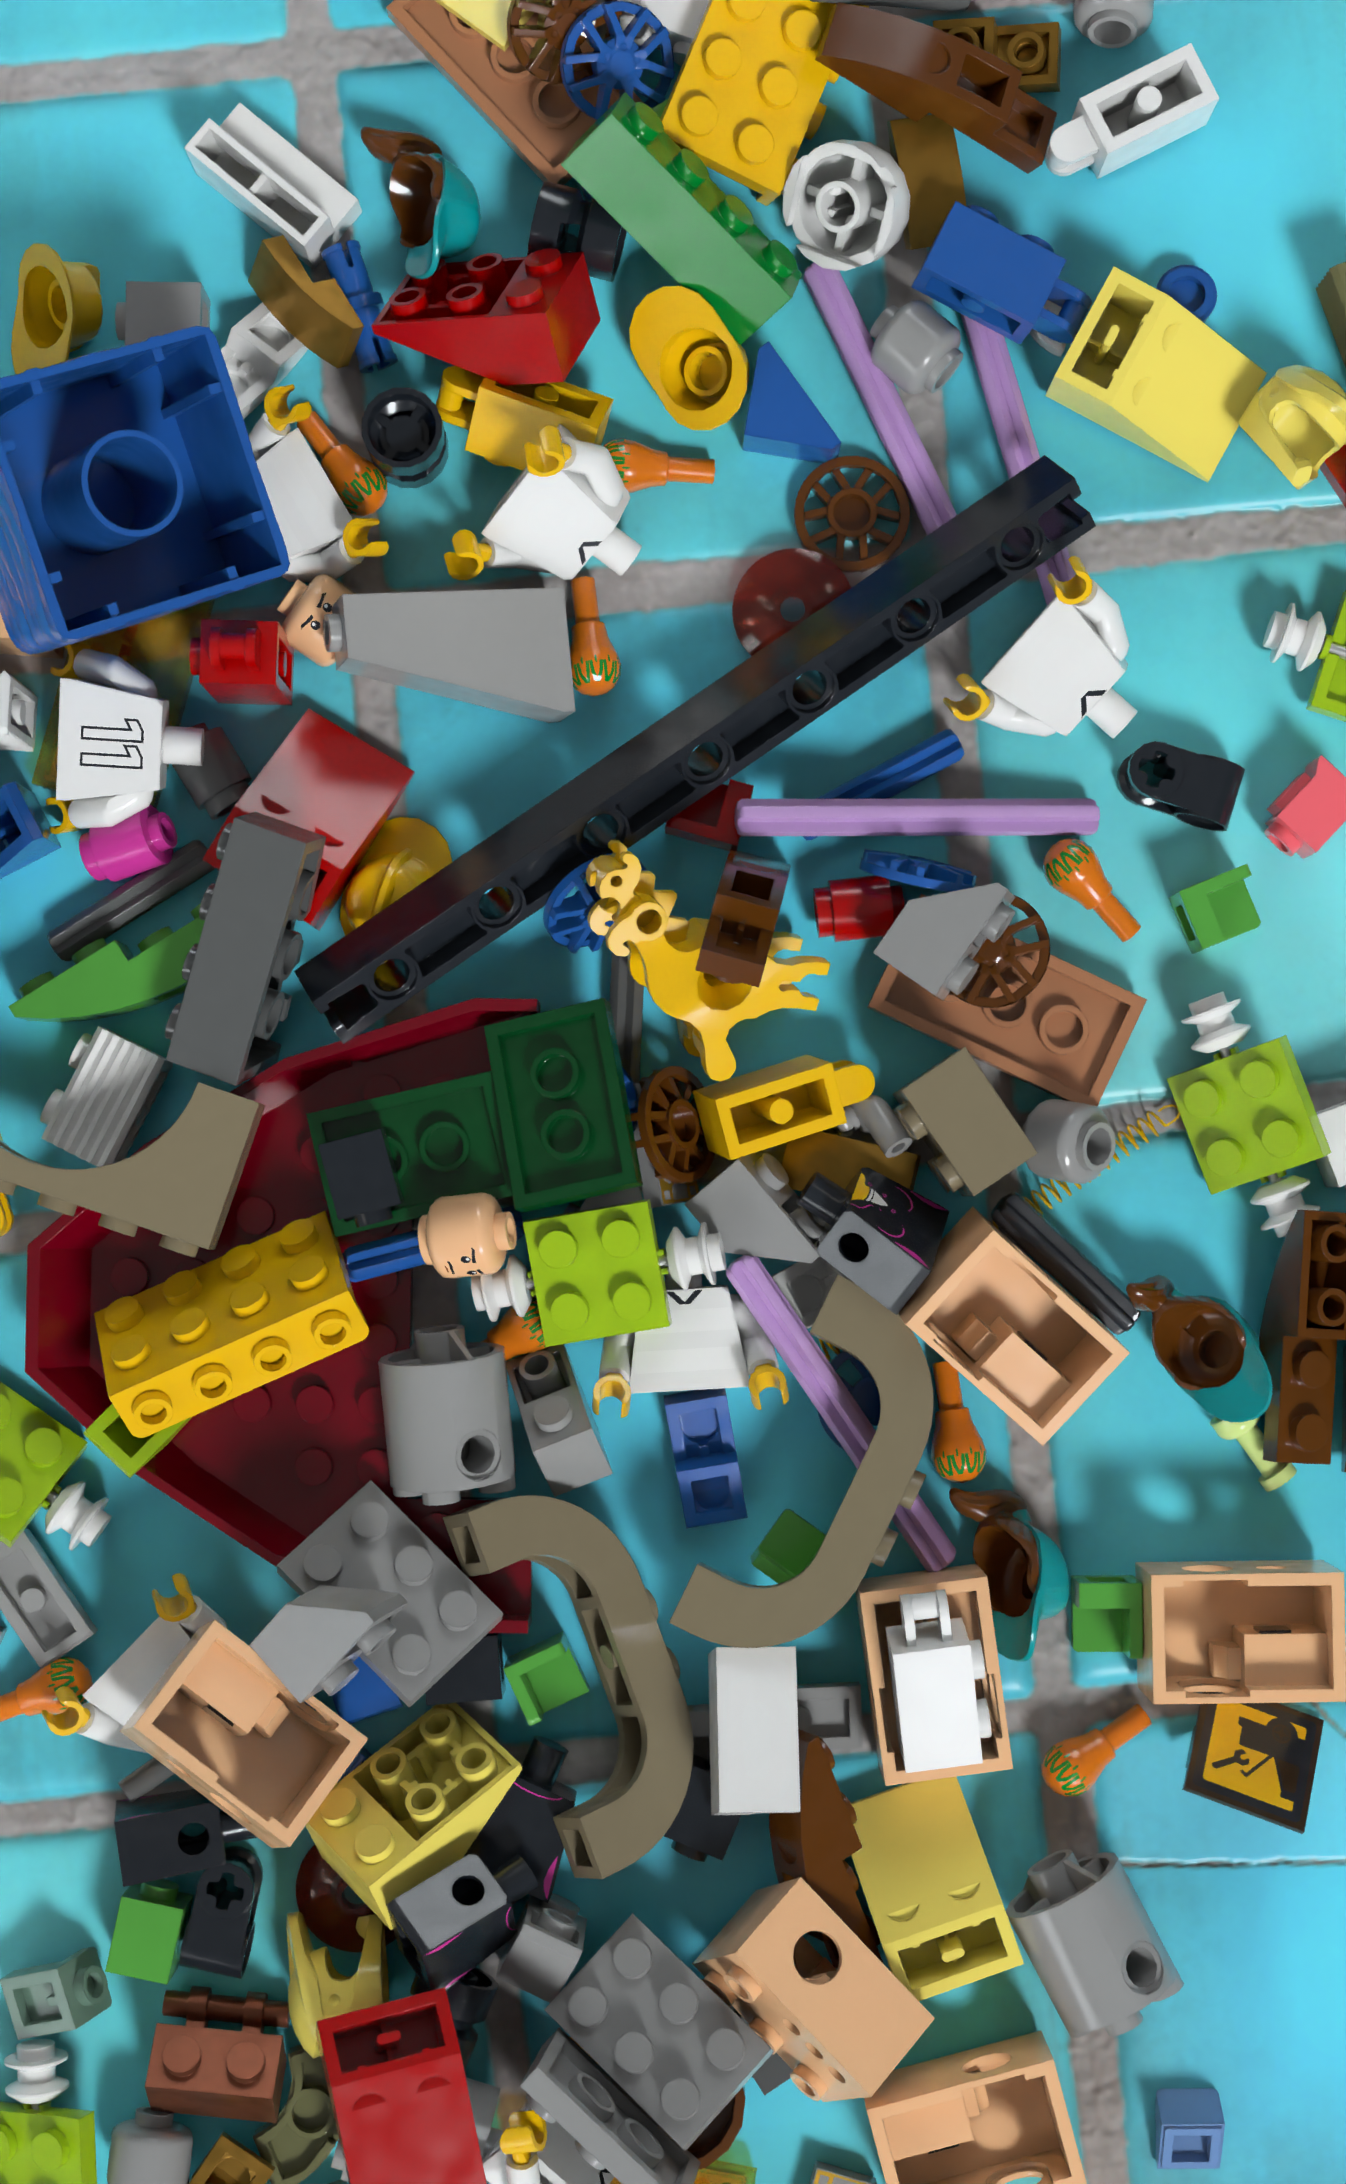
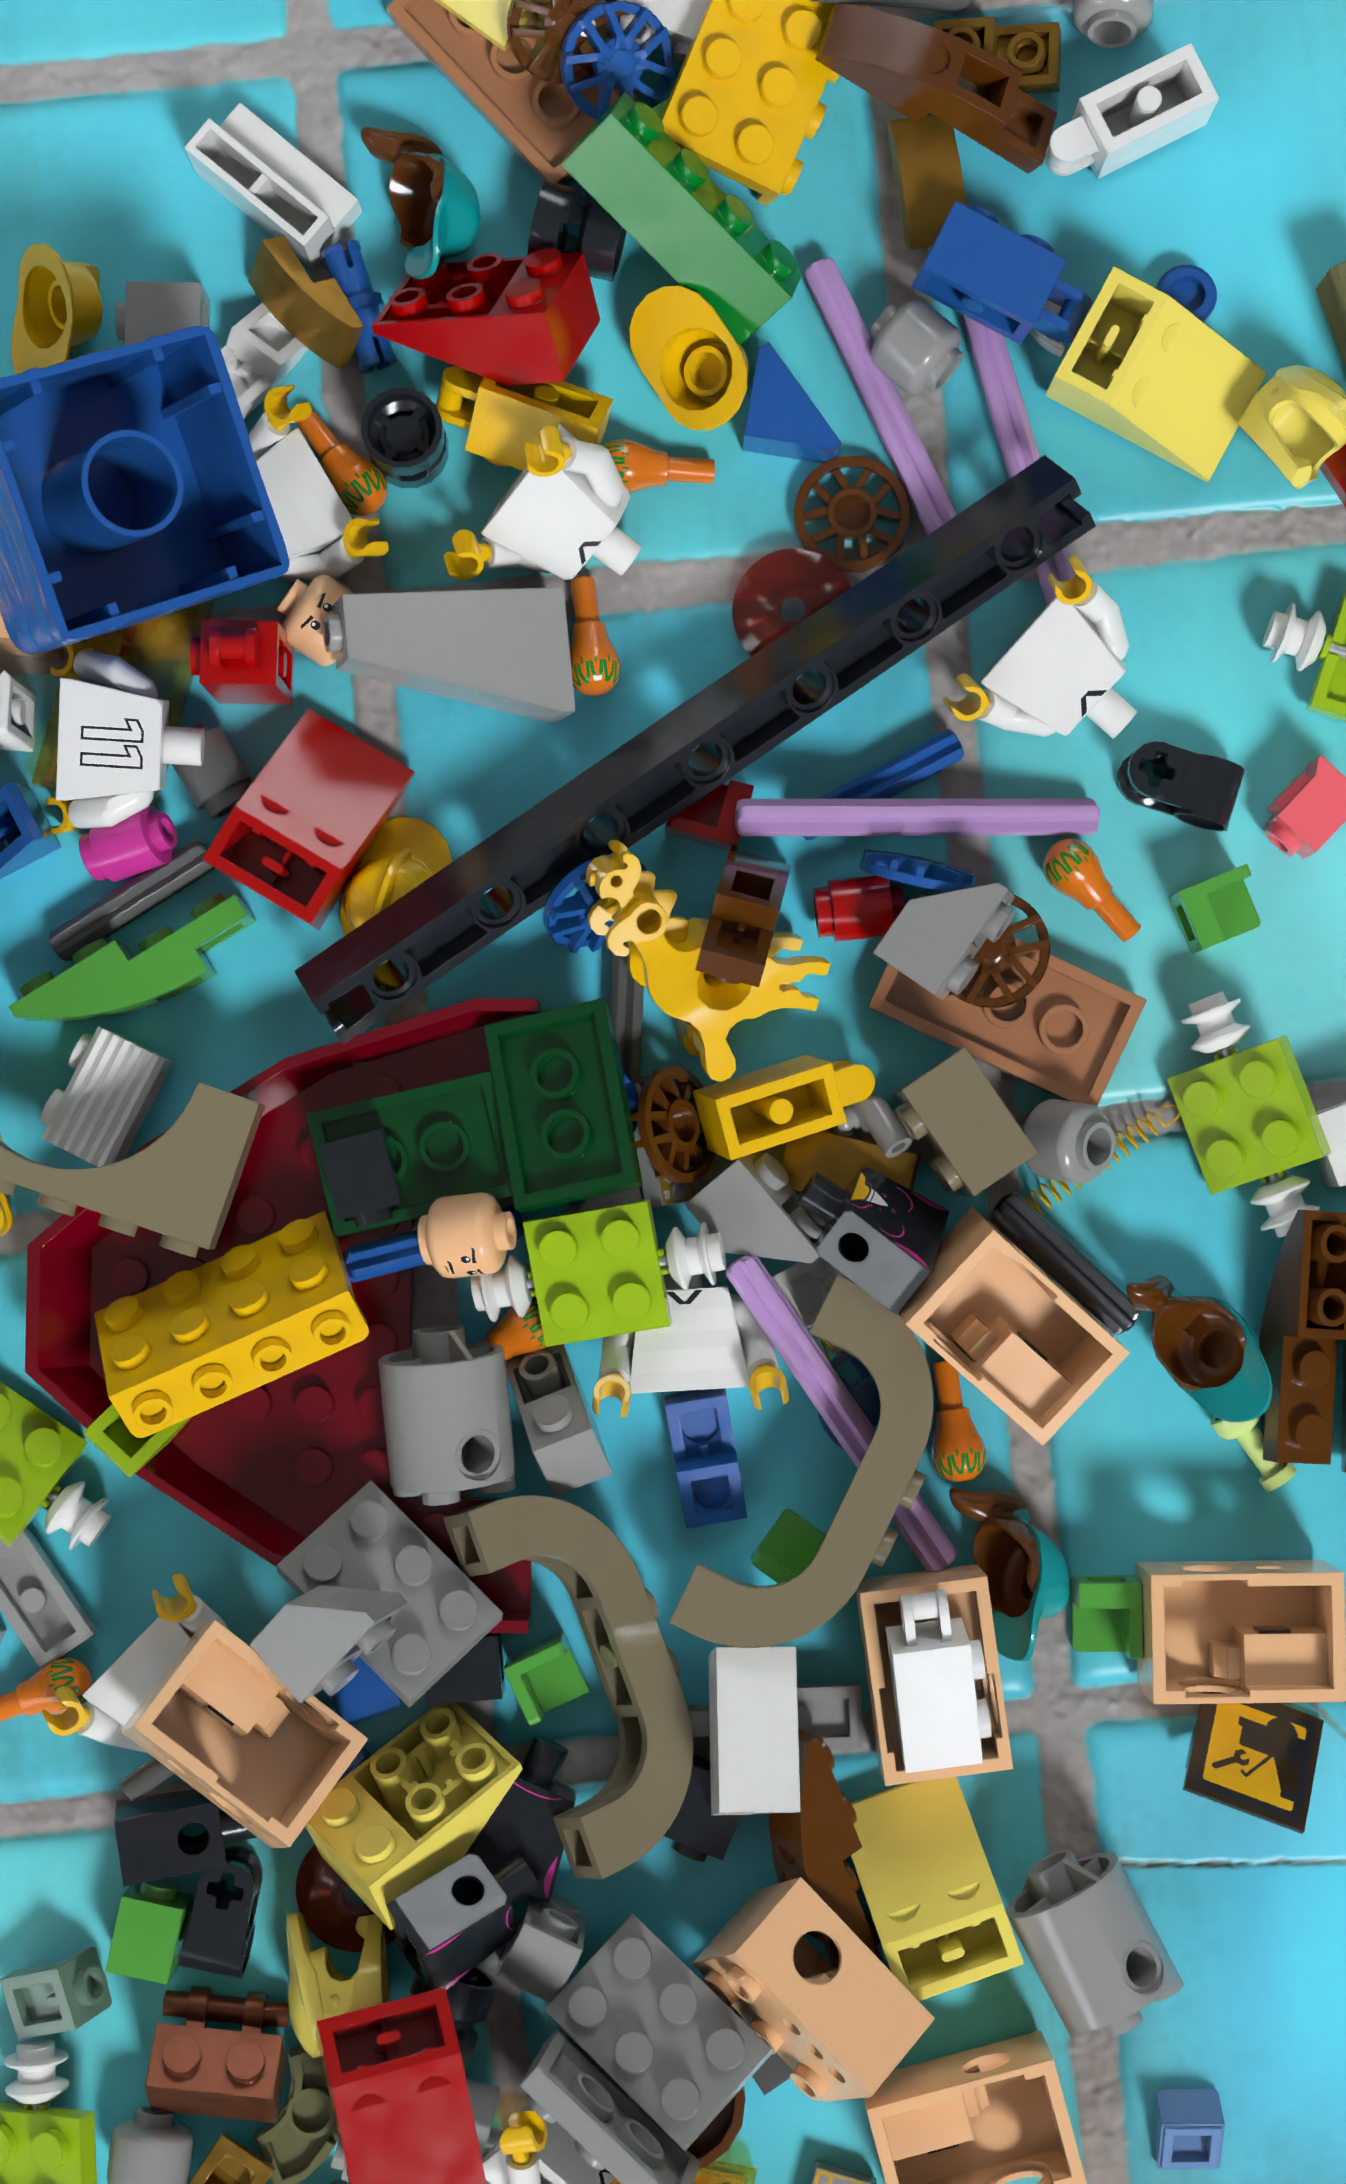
dark grey wedge [165,812,326,1086] -> none
white cylinder [782,139,910,271] -> none
orange piece [1041,1704,1152,1797] -> none

